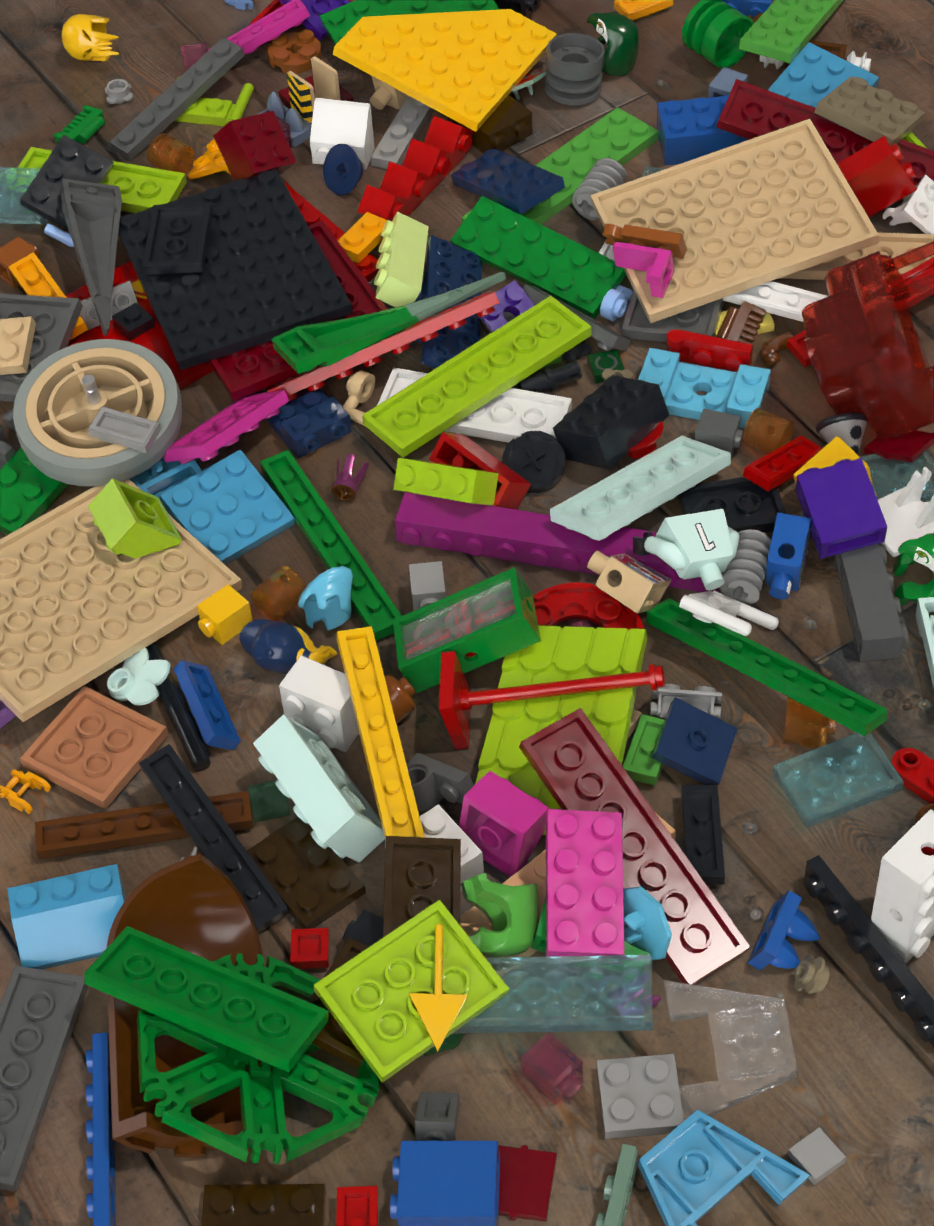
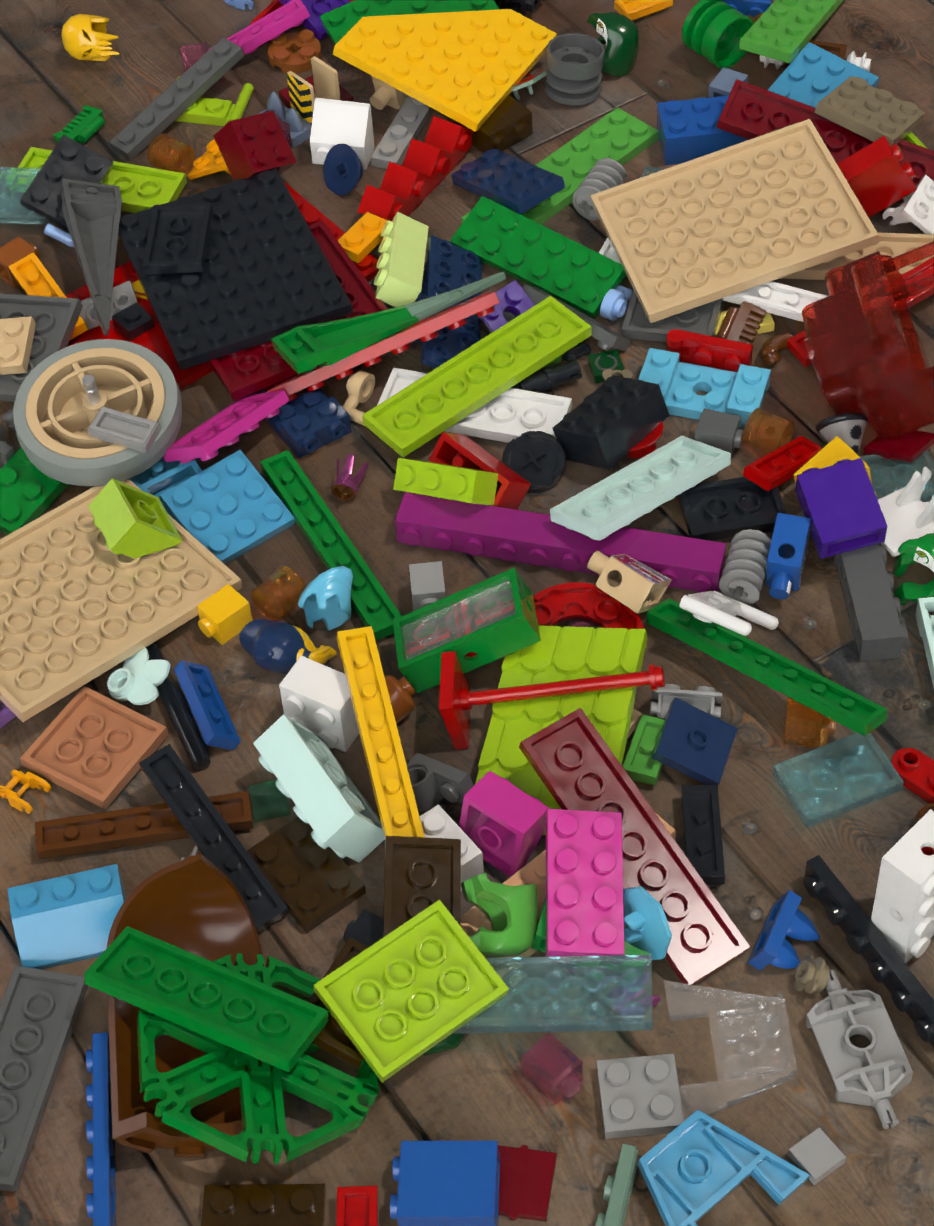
light grey plate [105,79,133,104] -> none
red plate [290,928,330,969] -> none
yellow piece [409,923,468,1052] -> none
dark grey bracket [415,1092,459,1141] -> none
dark orange plate [602,224,687,259] -> none
dark pink bracket [612,242,675,298] -> none
light aqua torso [633,509,740,590] -> none
none -> light grey plate [806,970,913,1129]

